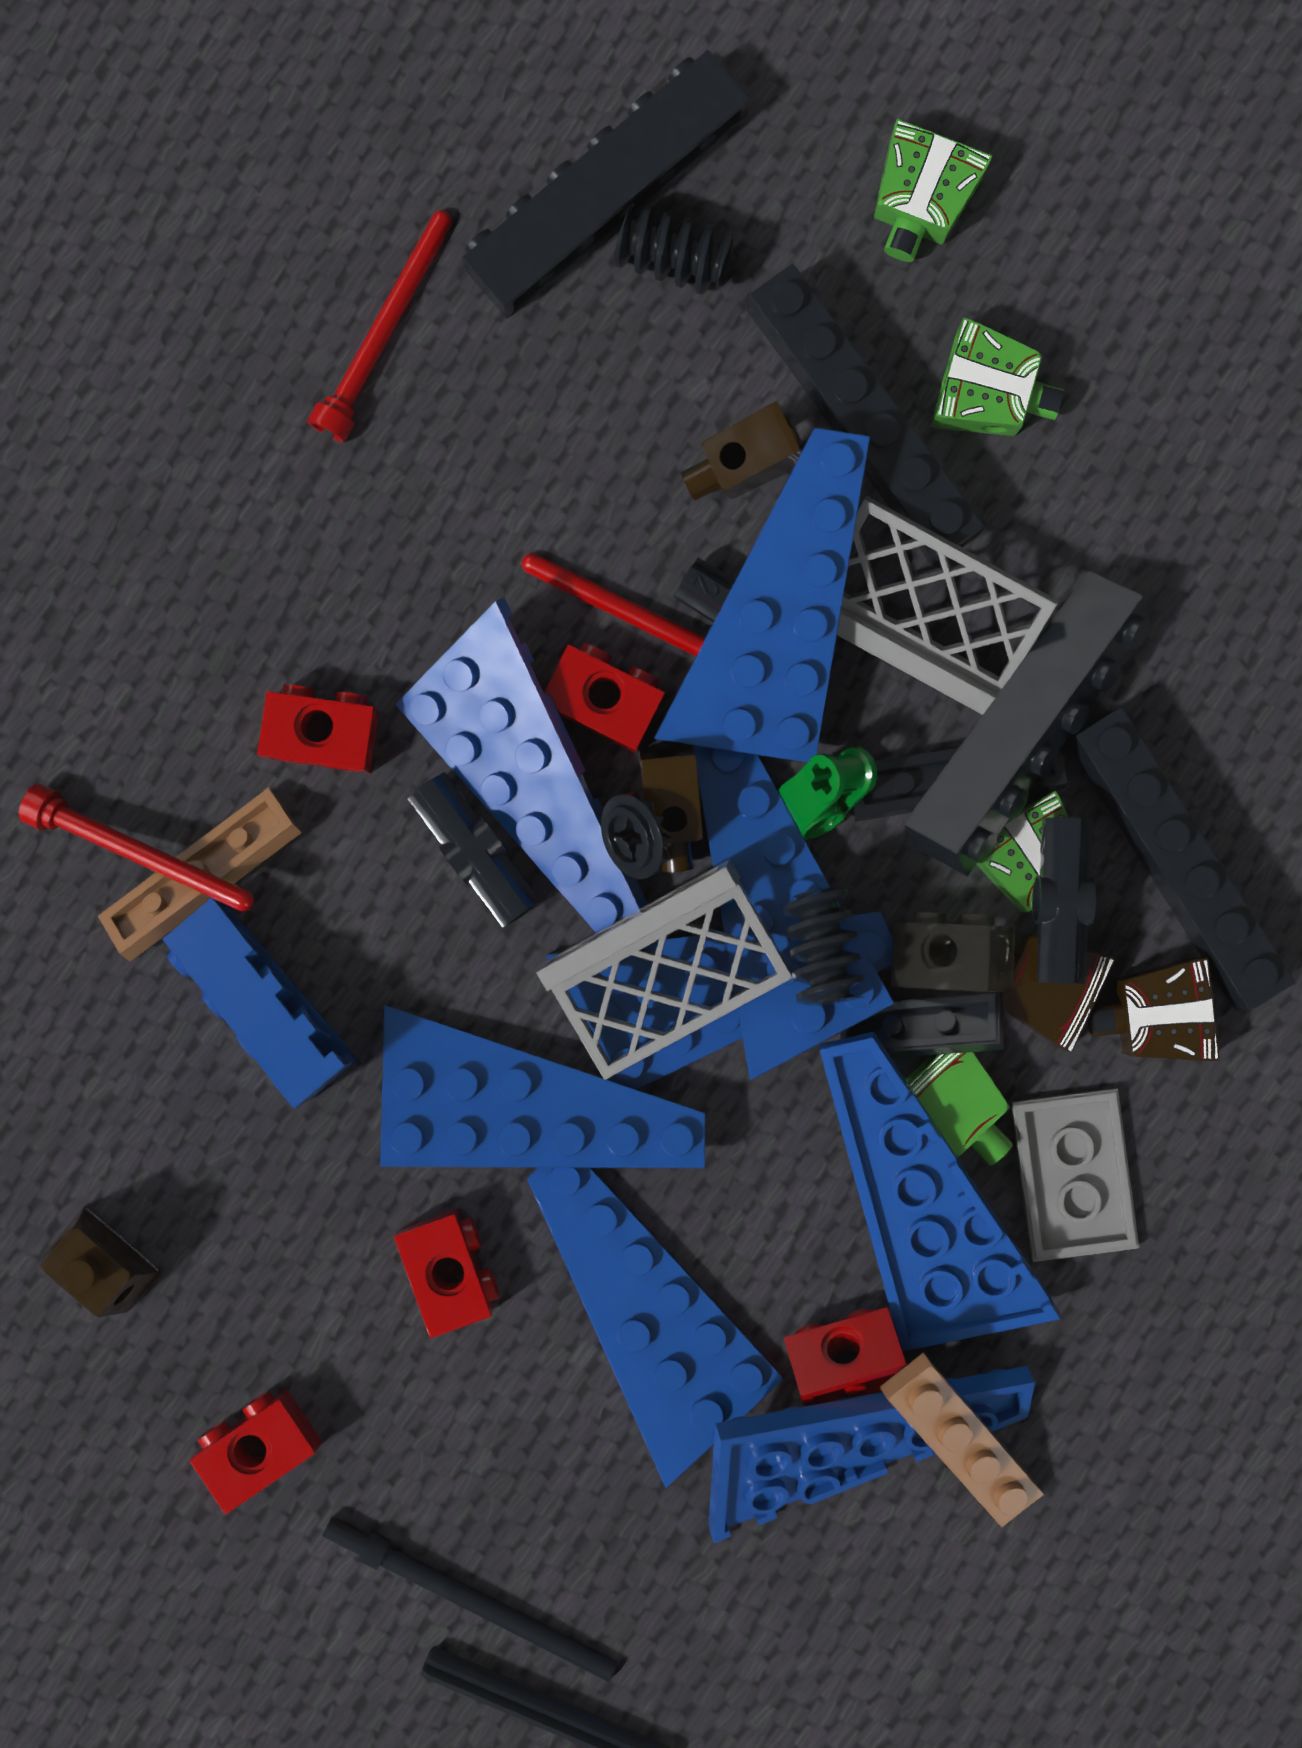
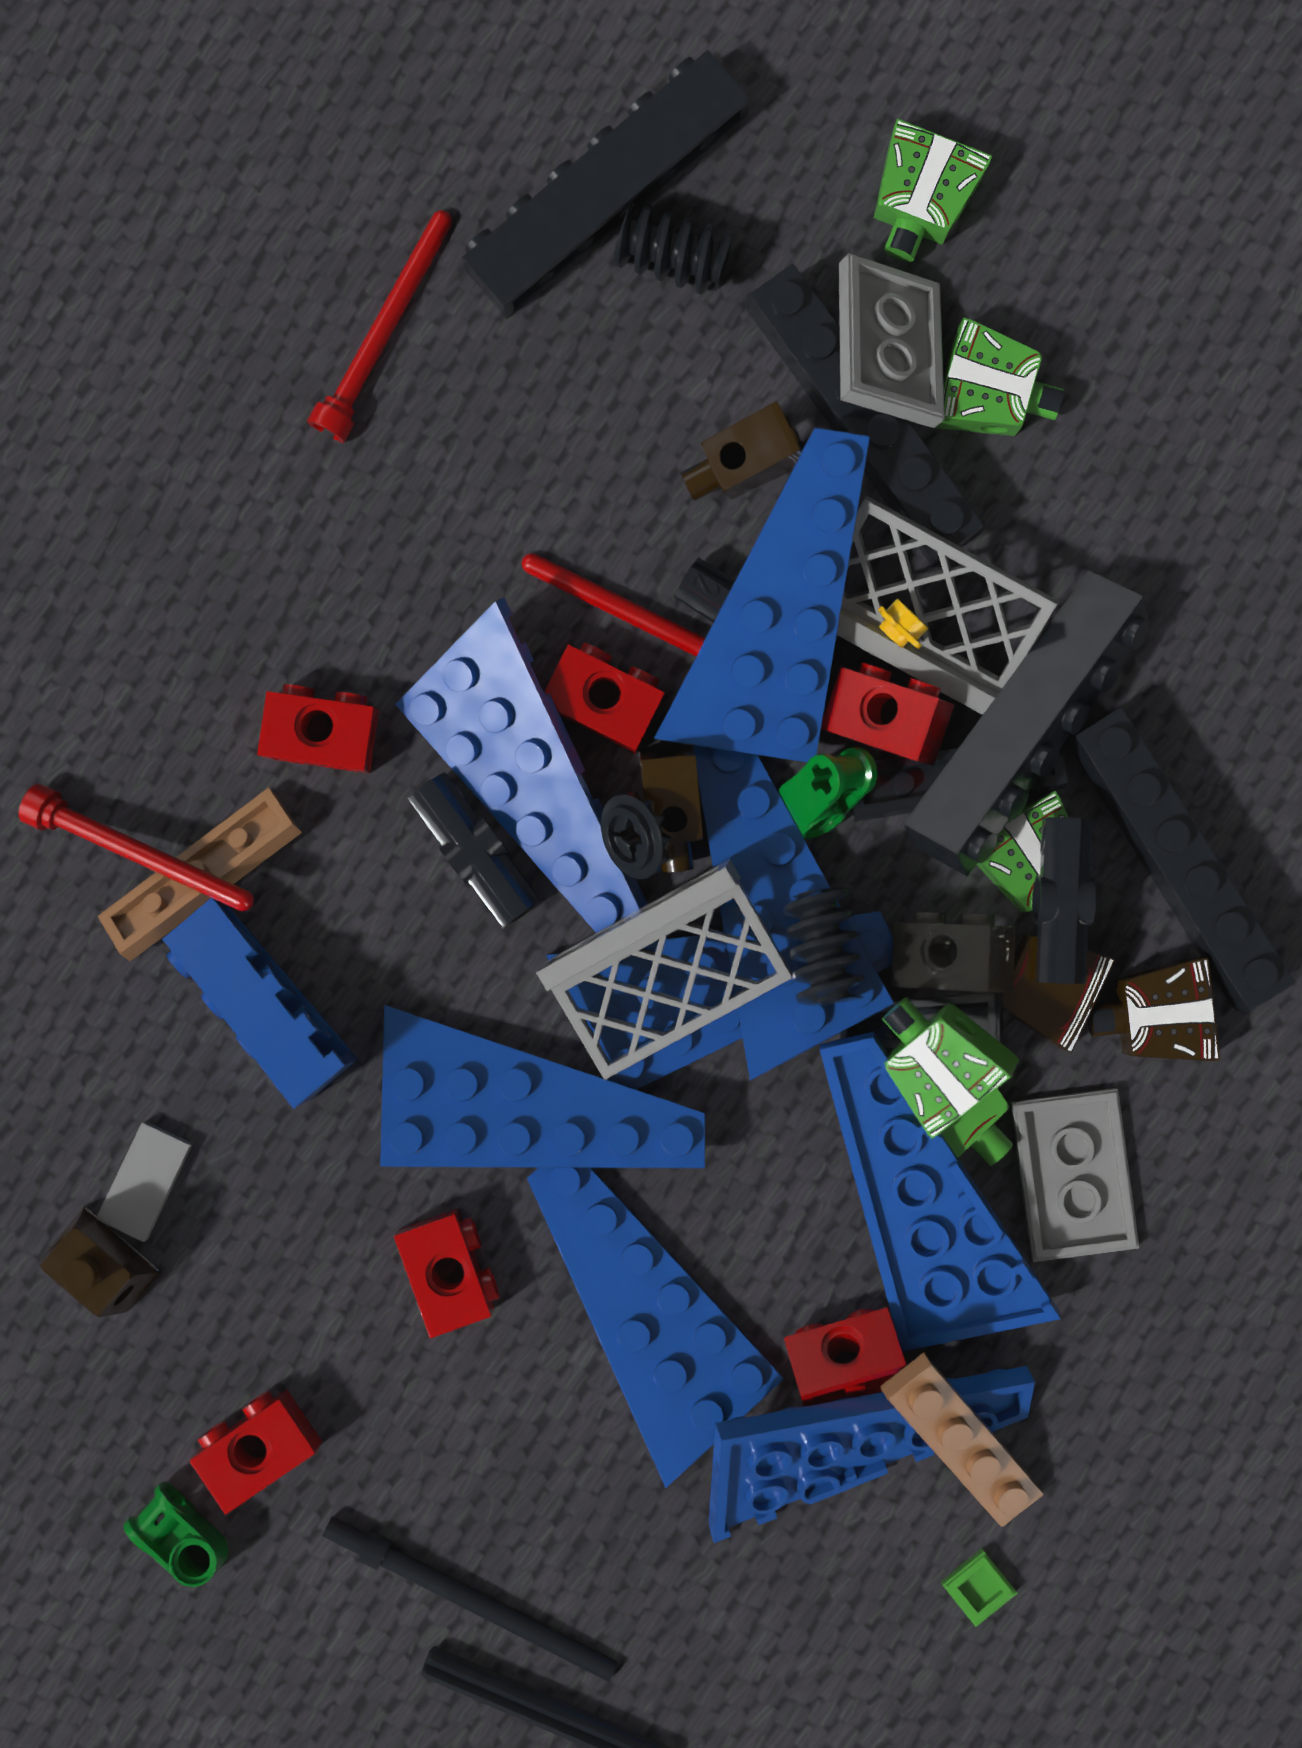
none -> light grey tile [96,1121,193,1242]
none -> green piece [123,1482,228,1587]
none -> red brick [821,663,955,766]
none -> light grey tile [839,253,945,428]
none -> yellow plate [877,599,929,650]
none -> bright green torso [882,997,1019,1139]
none -> bright green tile [941,1548,1018,1627]

